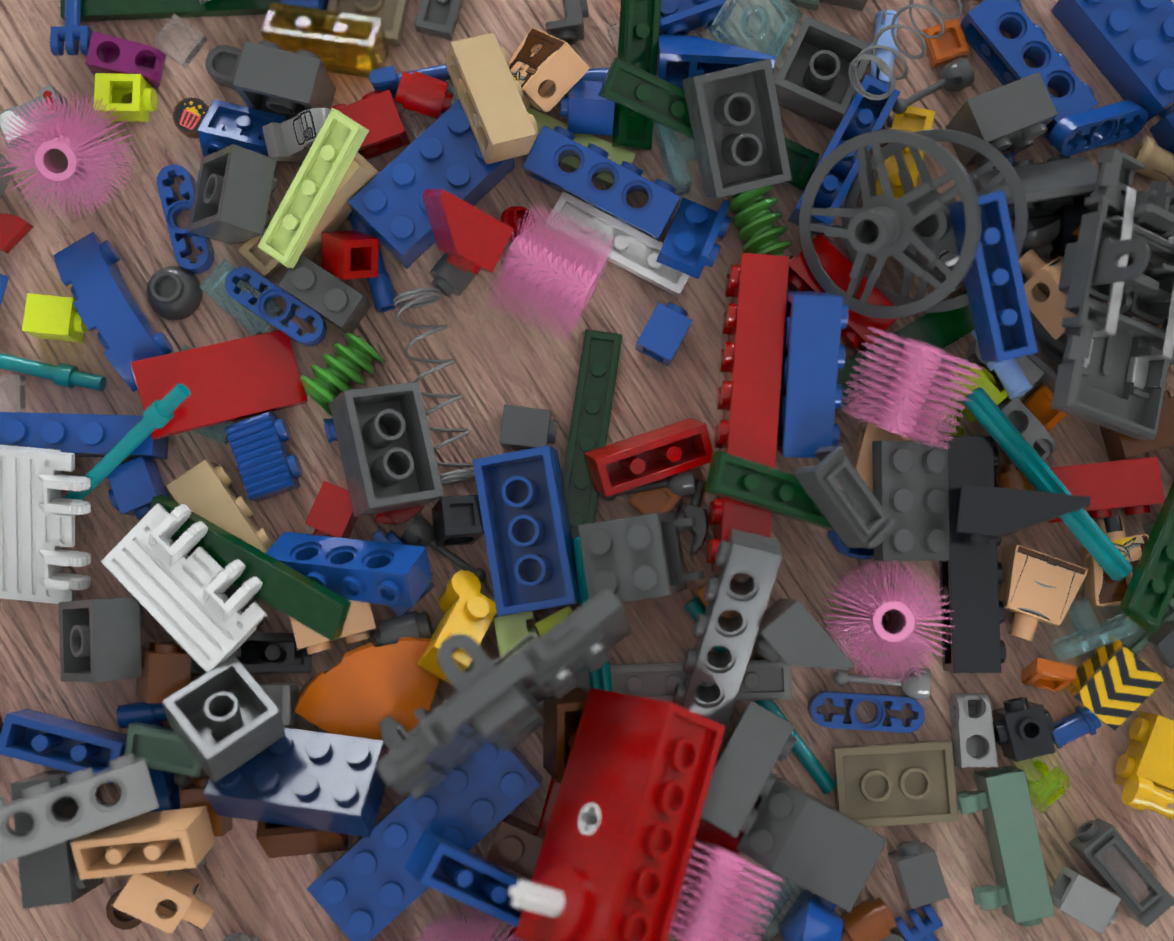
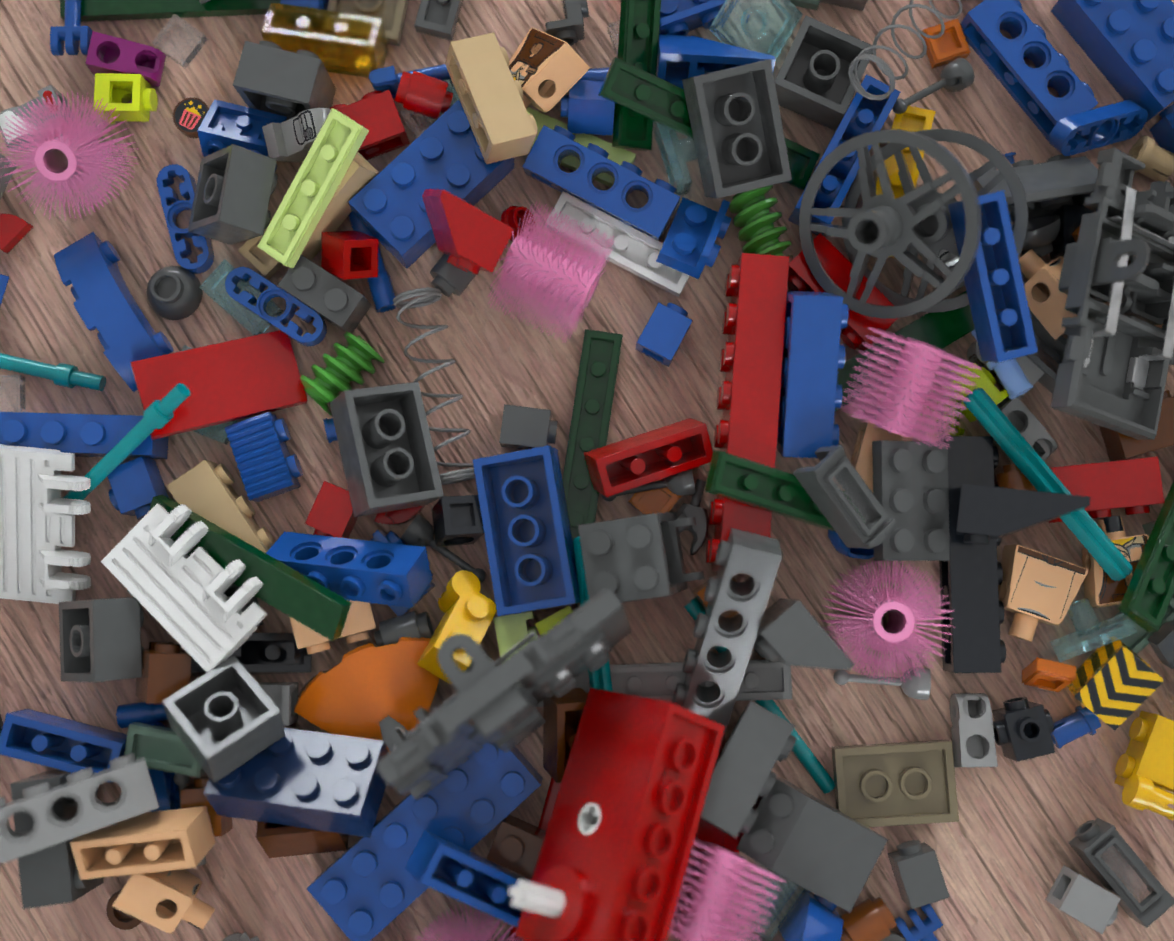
neon yellow brick [22,293,88,343] -> none
dark grey tile [205,45,242,90] -> none
blue beam [808,691,924,733] -> none
light blue pin [869,10,900,86] -> none
dark grey brick [945,72,1058,168] -> none
sand green brick [957,765,1055,926] -> none
orange tile [1022,383,1067,432] -> none
clear neon green tile [1027,760,1070,814] -> none

